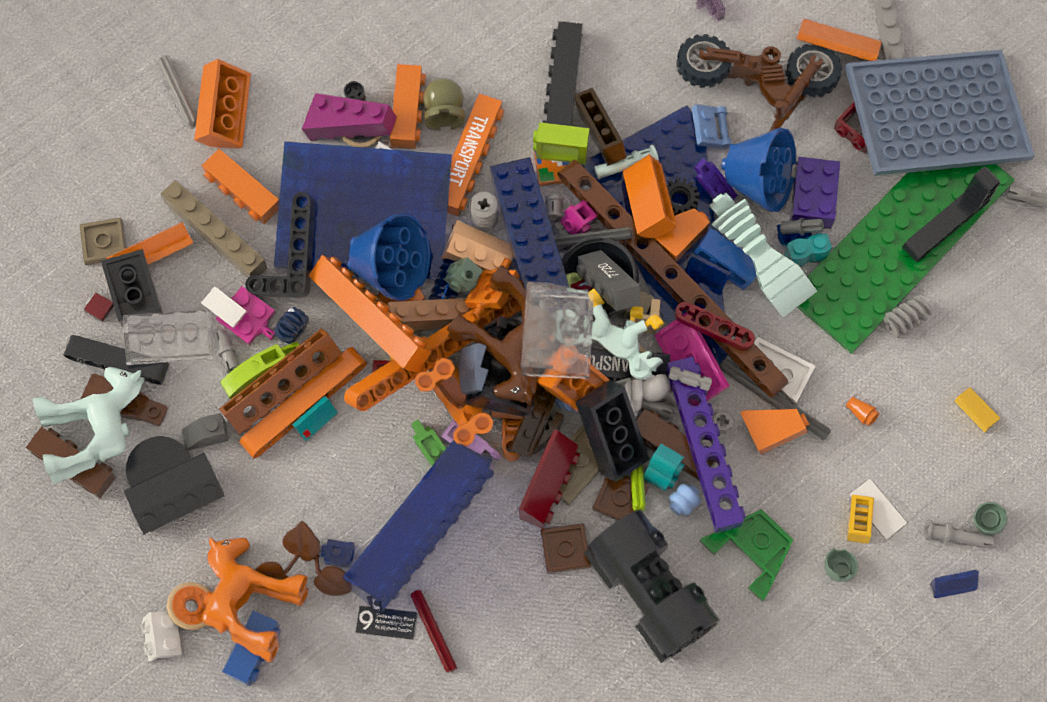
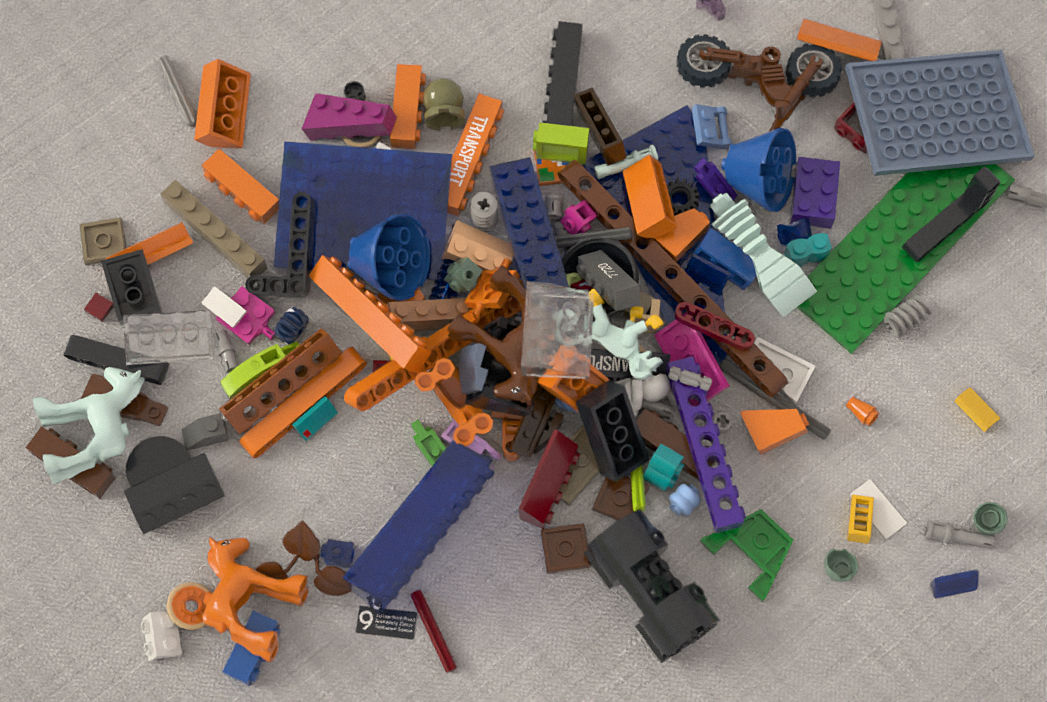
dark grey axle [780,218,824,235] -> none

